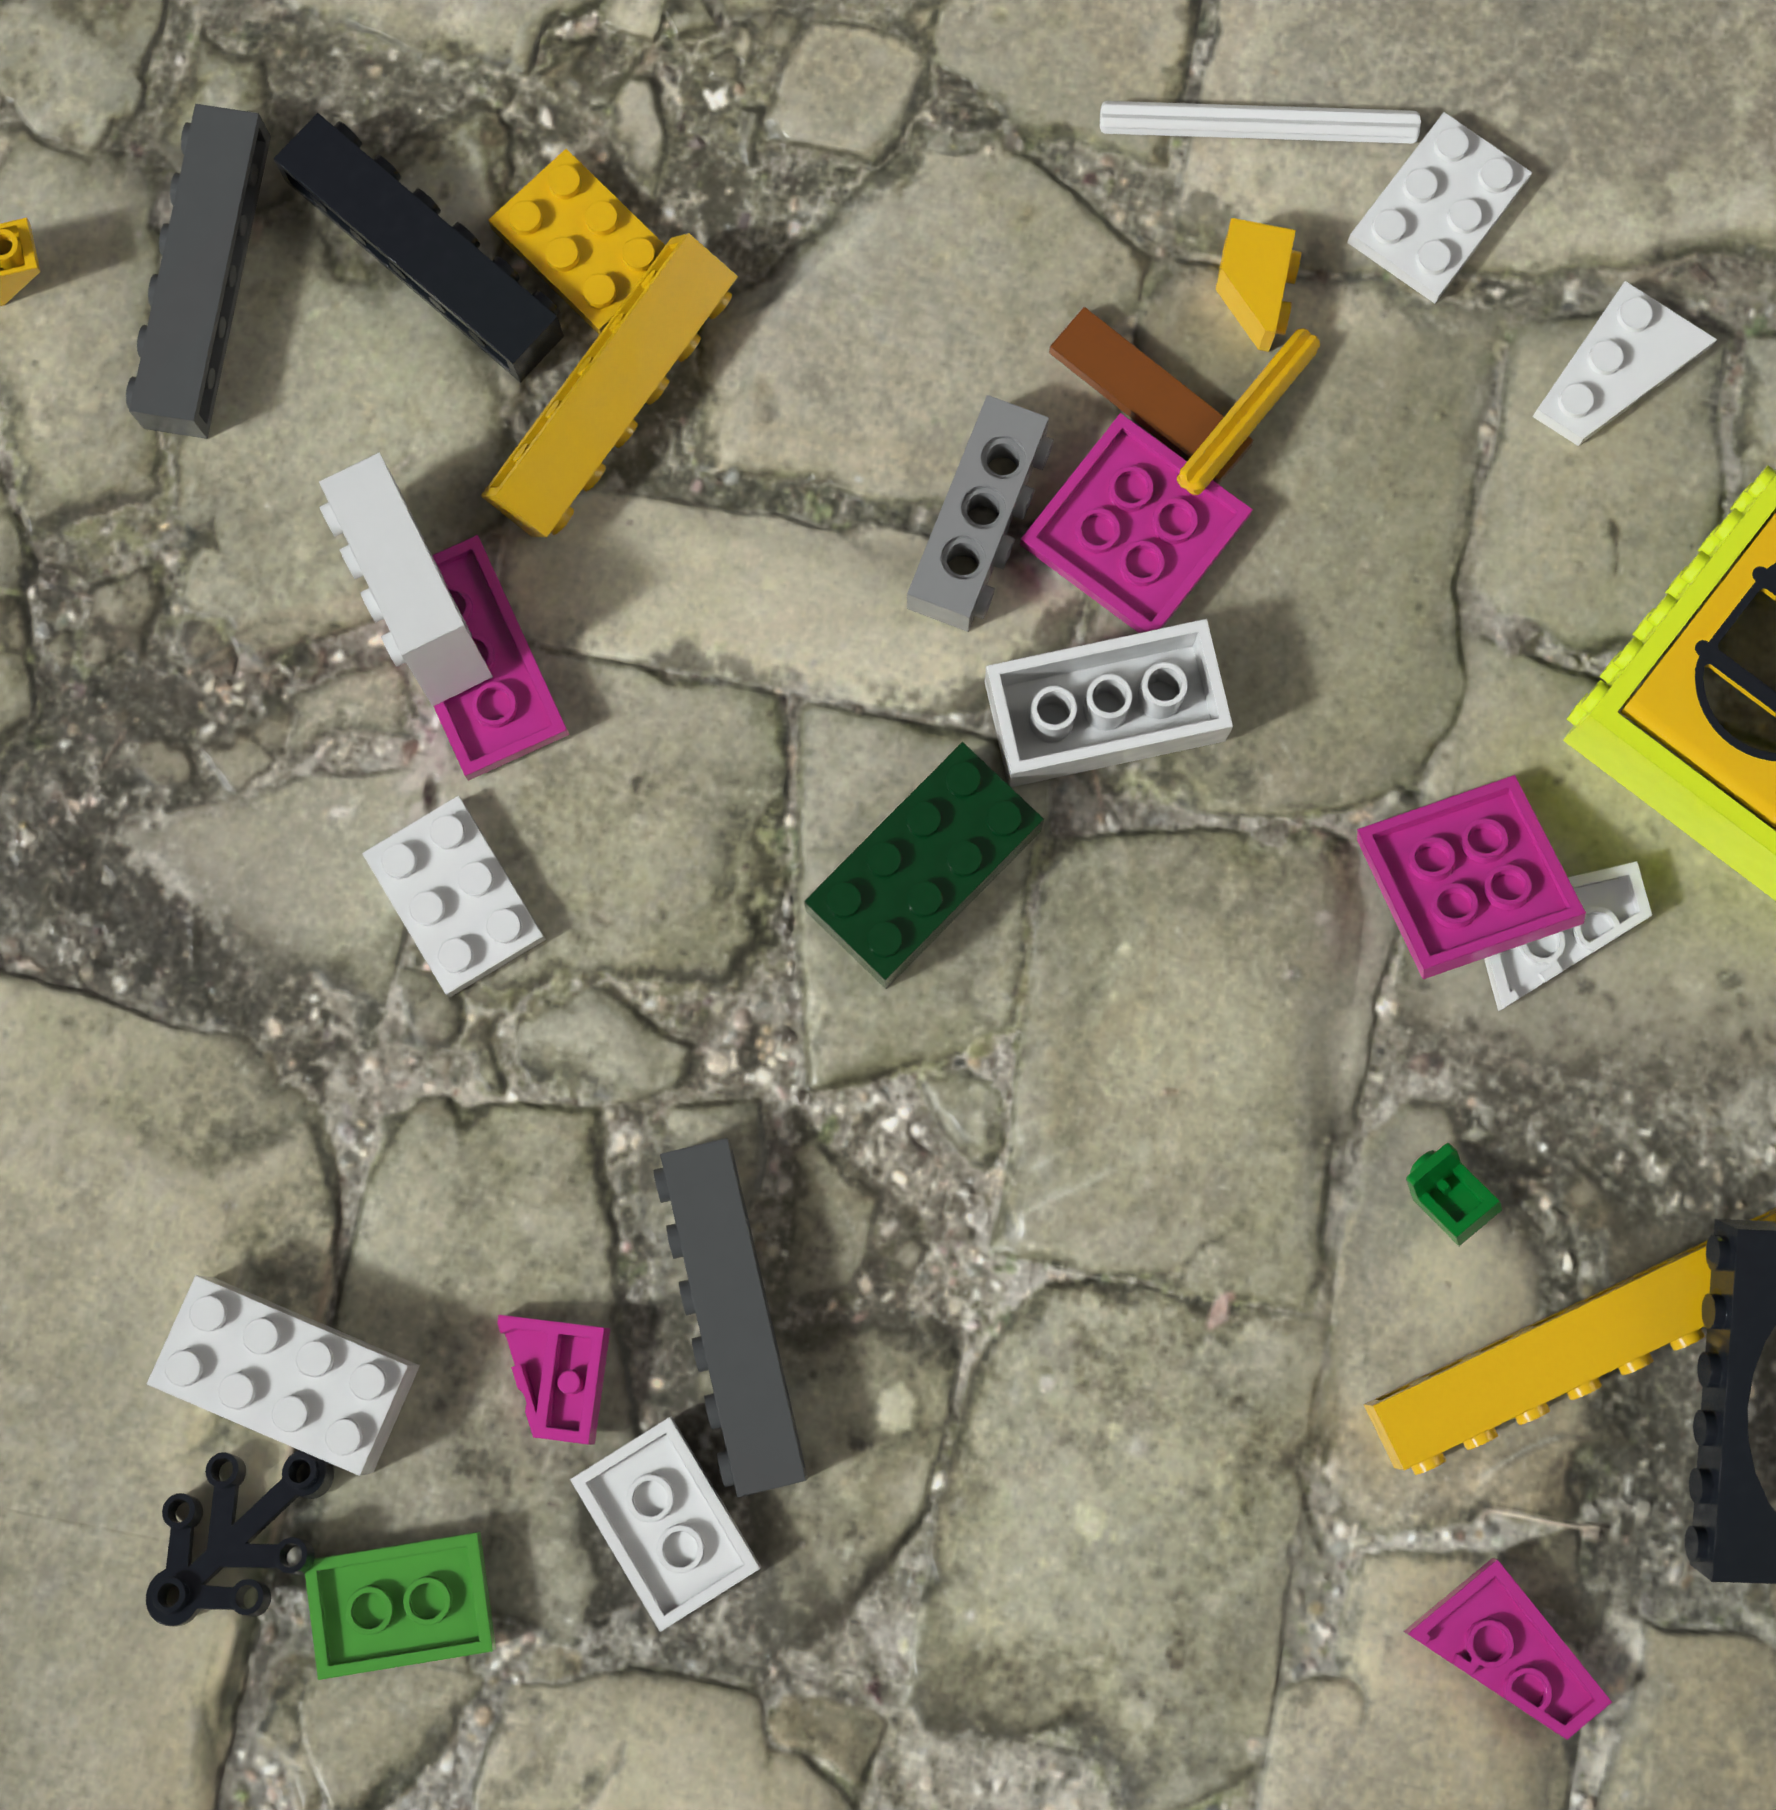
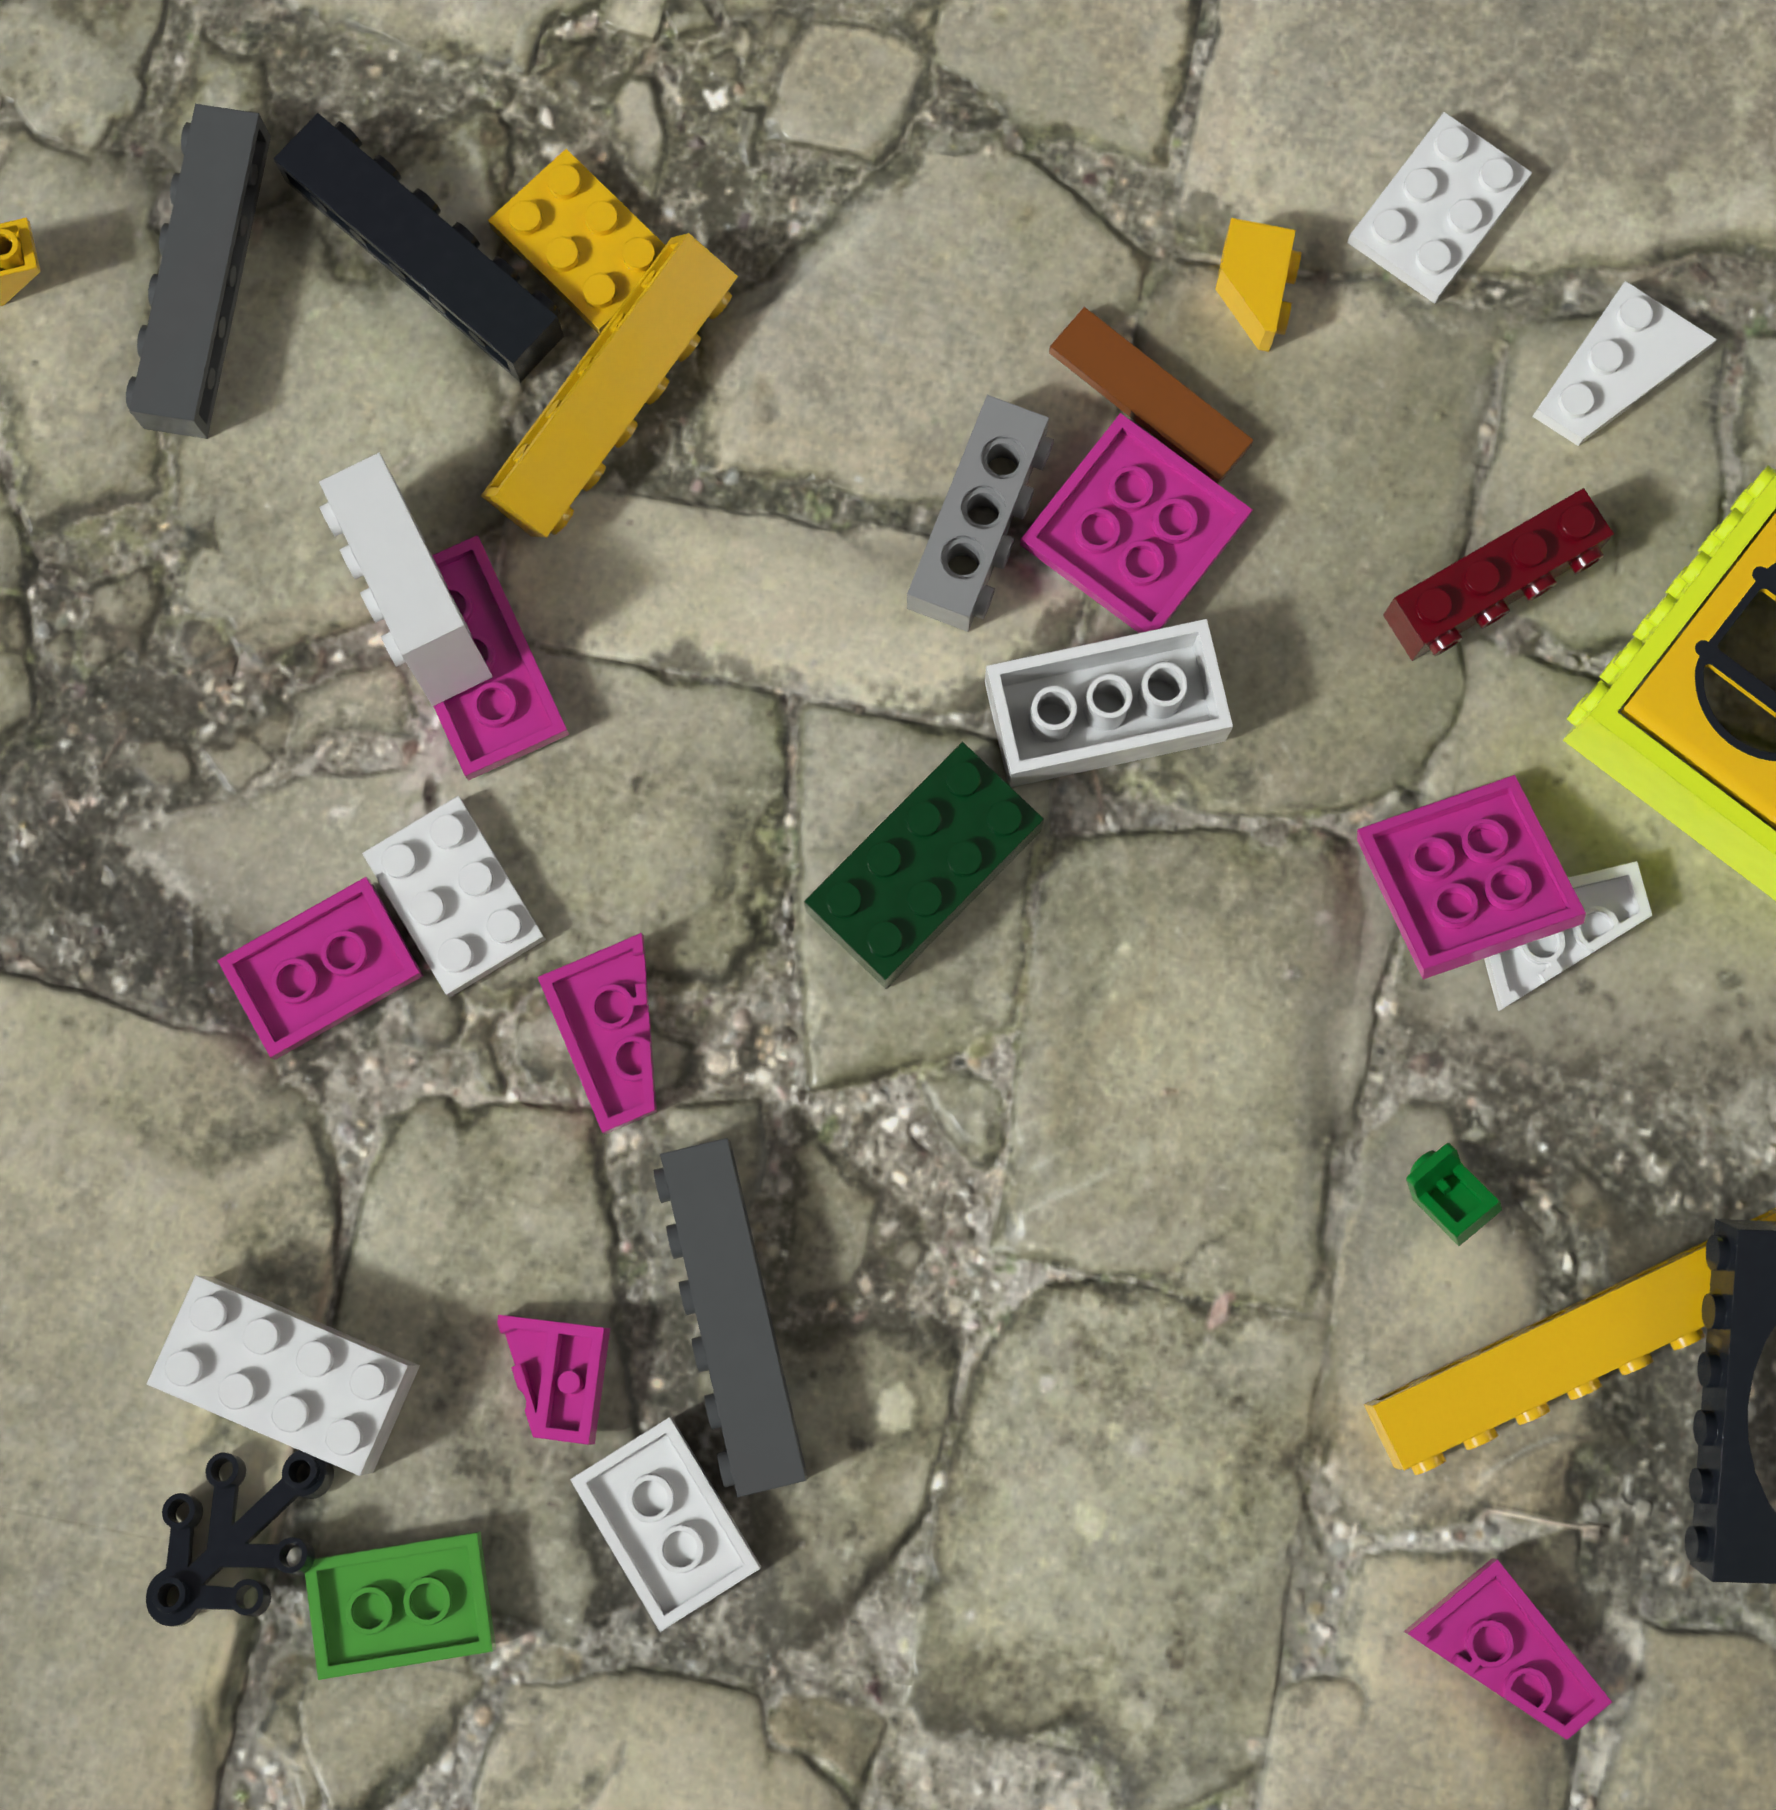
white axle [1100,101,1421,144] -> none
yellow axle [1177,328,1321,495] -> none
none -> dark pink plate [217,877,423,1060]
none -> dark pink wing [537,933,657,1135]
none -> dark red brick [1383,488,1614,661]

